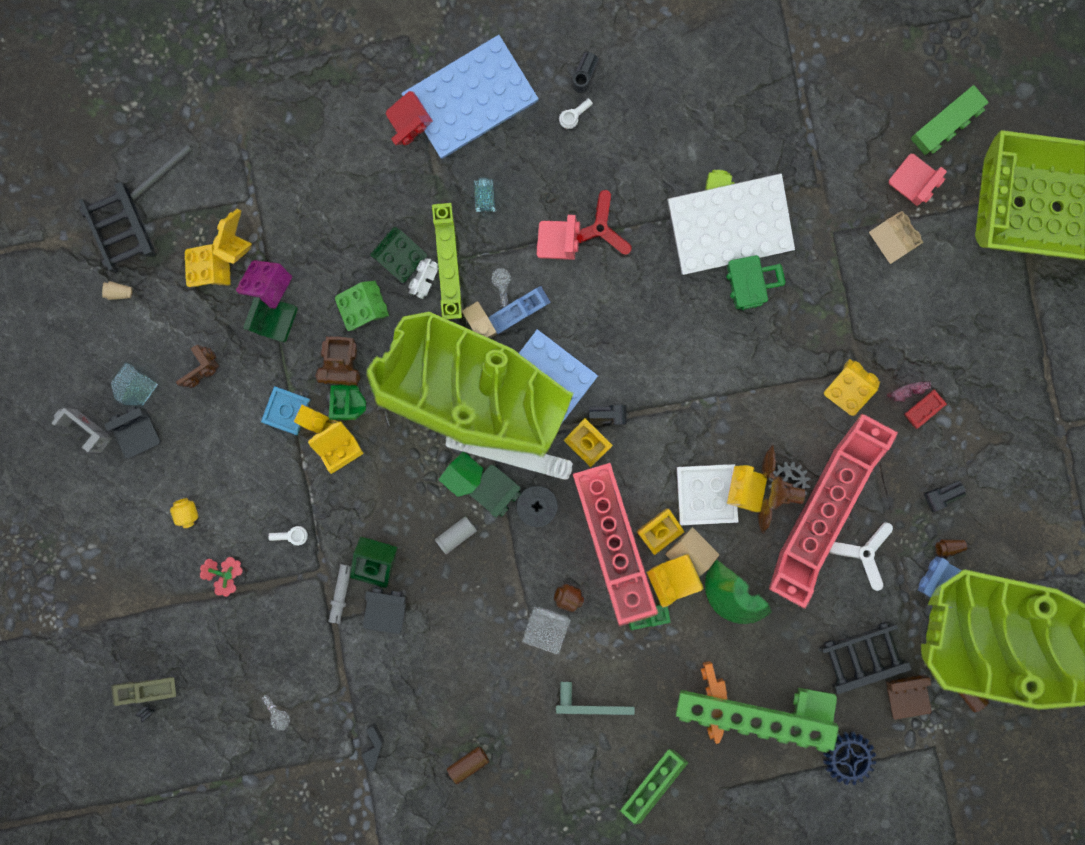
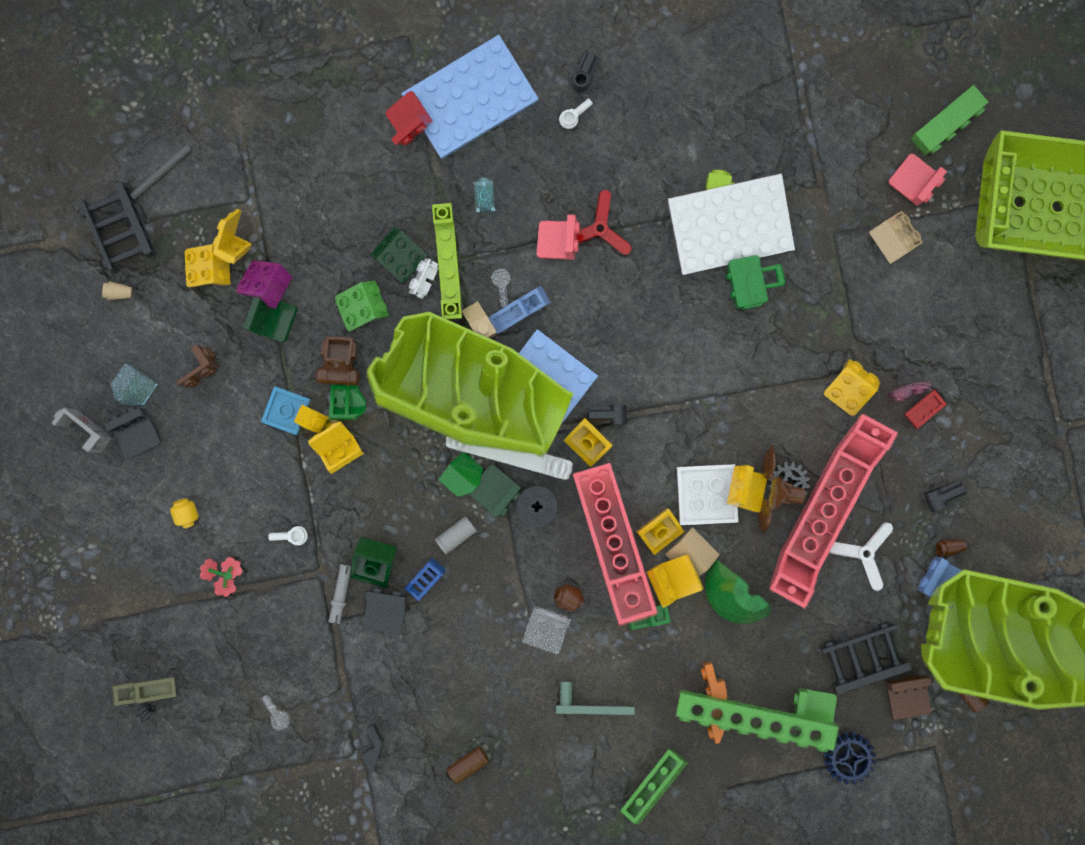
none -> blue slope [404,558,446,601]

